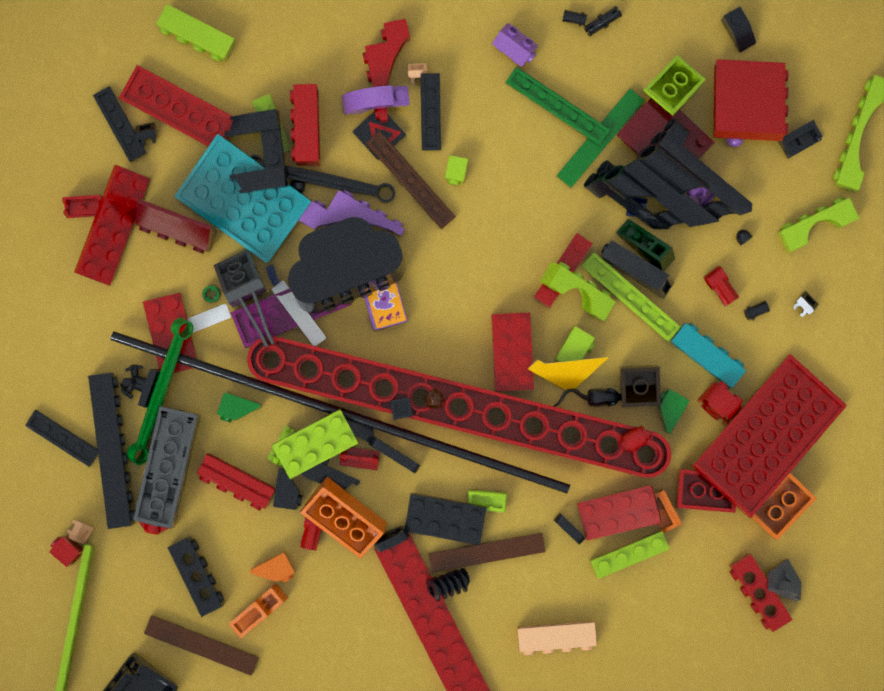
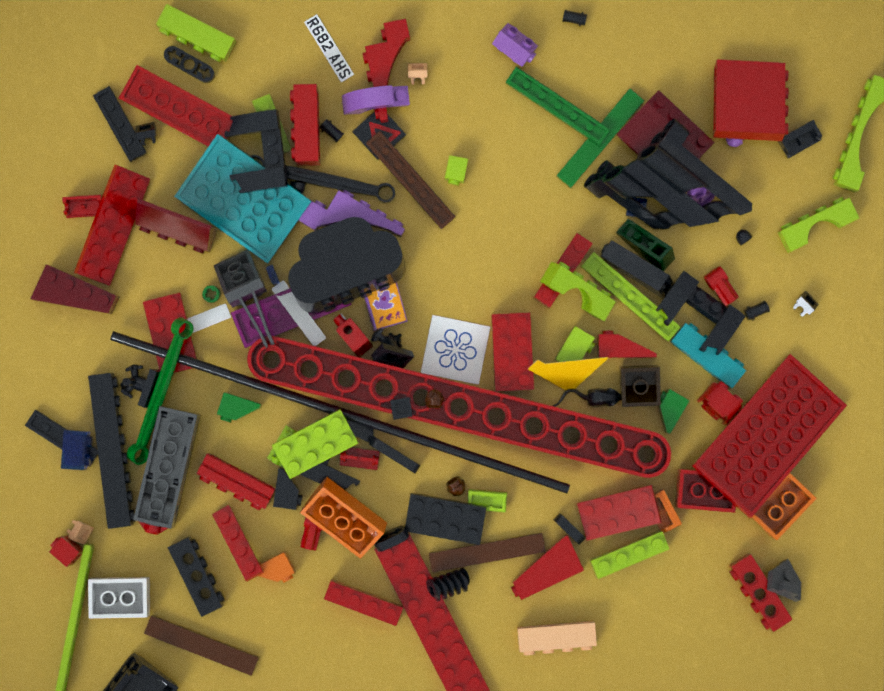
orange slope [229,584,288,639] -> none
black tile [421,73,441,150] -> none
black pin [584,6,622,37] -> none
red brick [620,425,650,453] -> none
lime slope [643,55,706,116] -> none
black slope [721,7,756,53] -> none
none -> dark red wedge [30,264,119,314]
none -> clear blue brick [61,430,93,470]
none -> white brick [88,577,150,619]
none -> black beam [164,46,215,83]
none -> red plate [212,505,264,582]
none -> white sticker [304,14,354,82]
none -> black pin [319,119,344,143]
none -> red brick [324,579,403,626]
none -> red torso [333,314,373,357]
none -> black piece [371,328,414,369]
none -> white sticker [421,315,490,385]
none -> reddish brown plate [446,476,465,496]
none -> red slope [511,534,584,600]
none -> red slope [597,330,657,358]
none -> black wedge [656,271,745,355]

